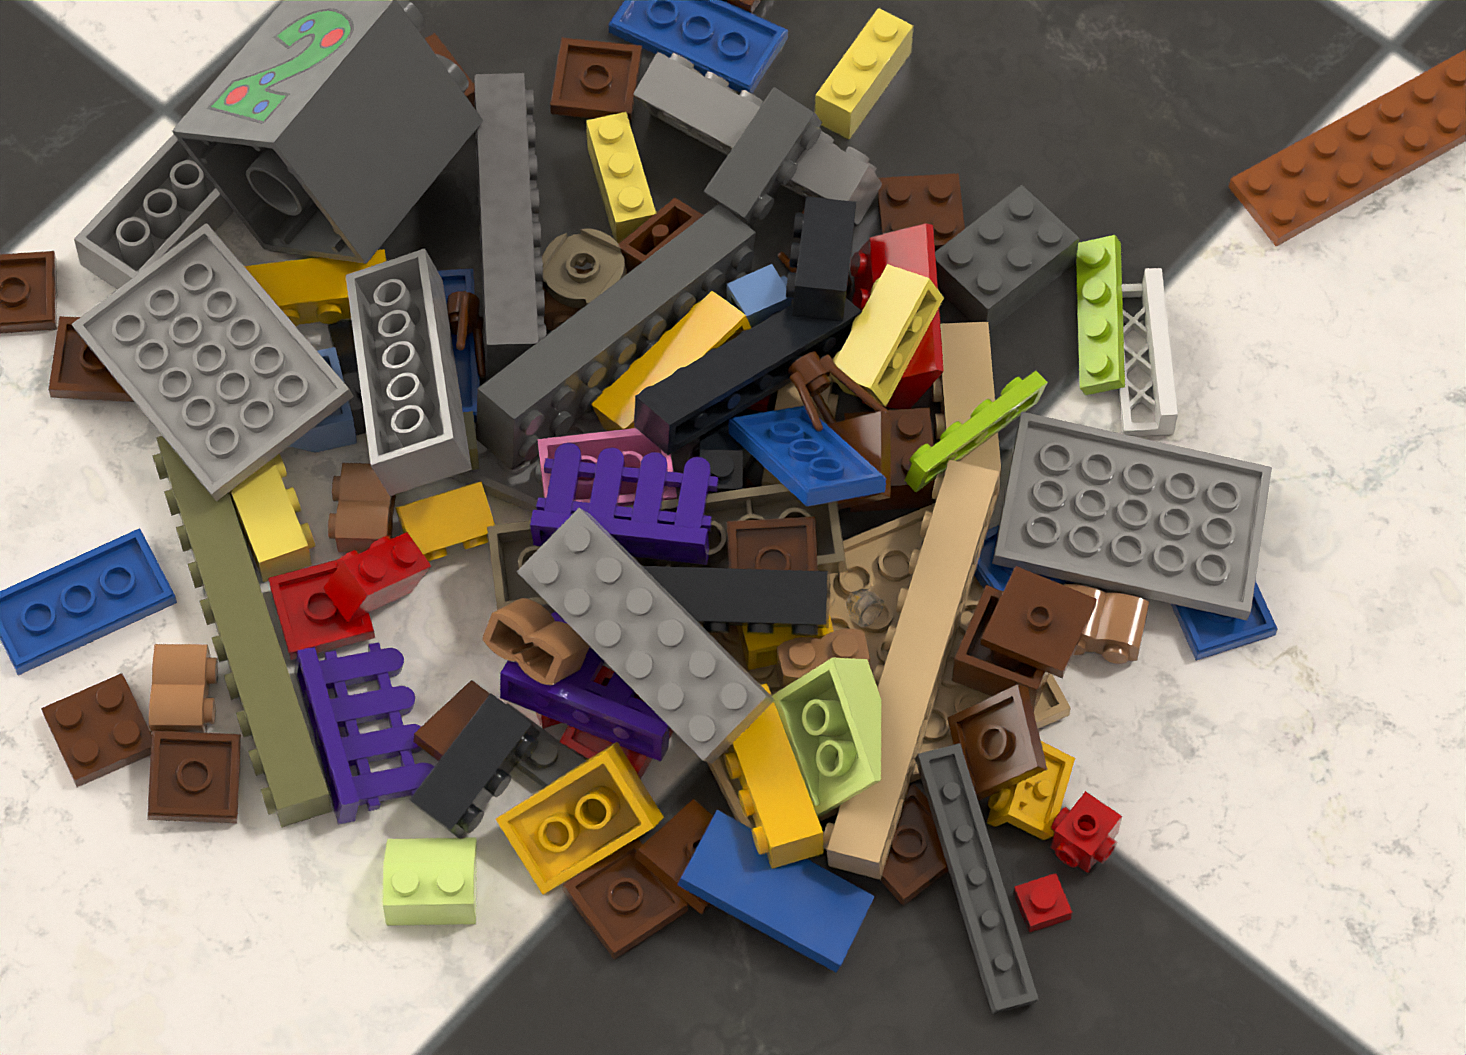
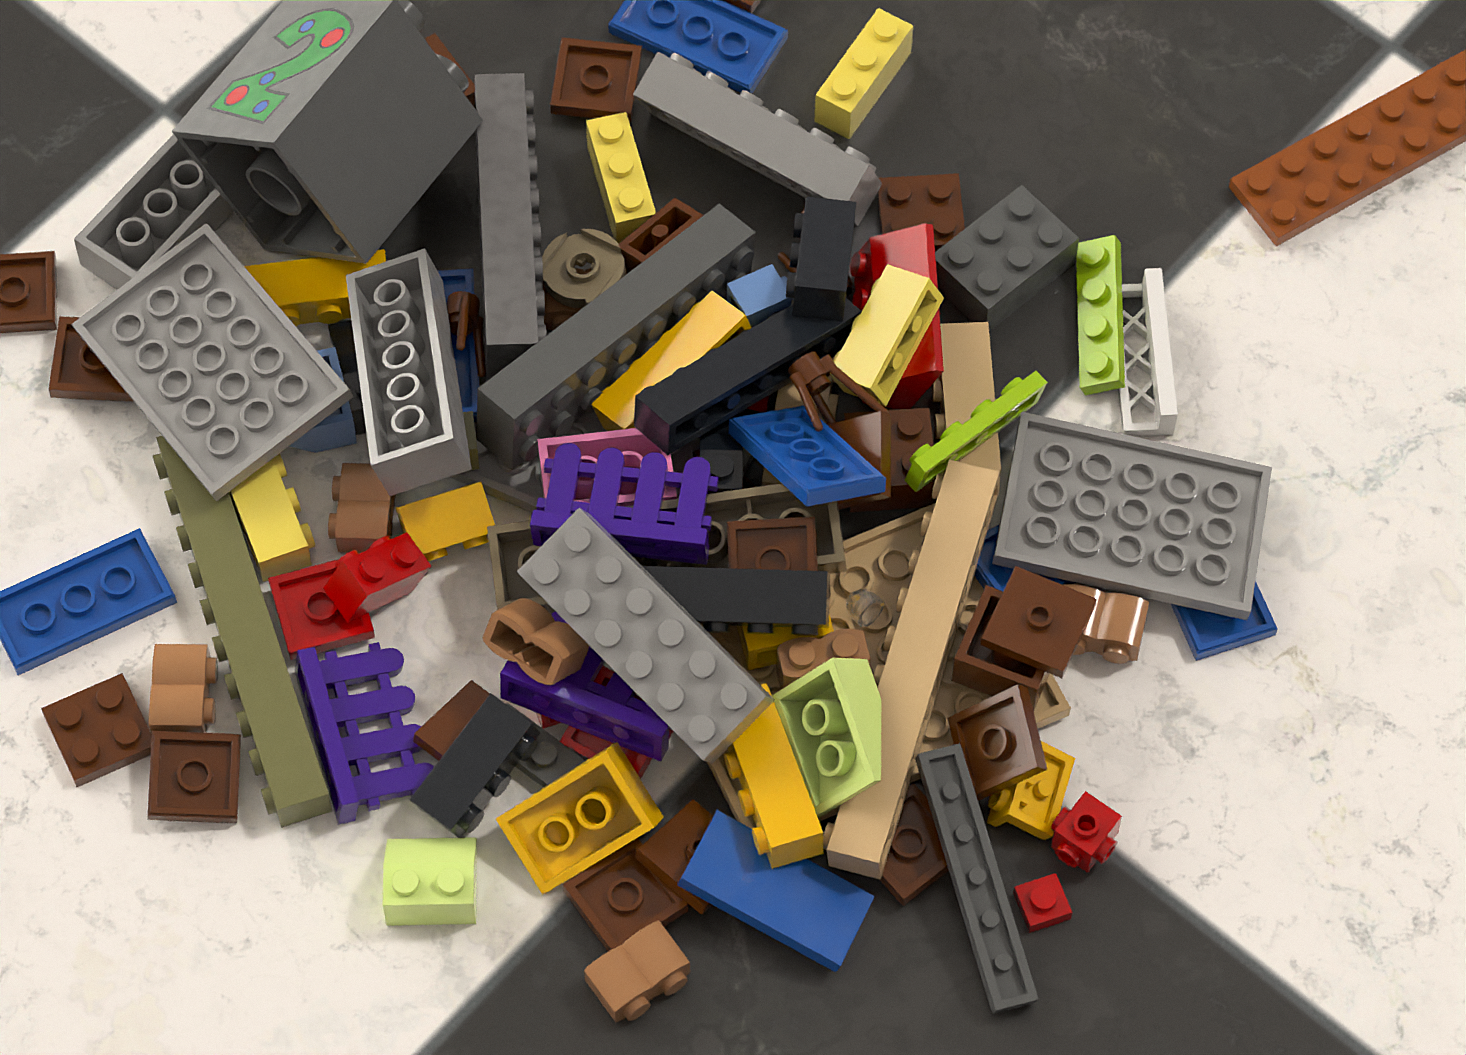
dark grey brick [704,87,822,227] -> none
none -> medium nougat brick [584,920,690,1022]

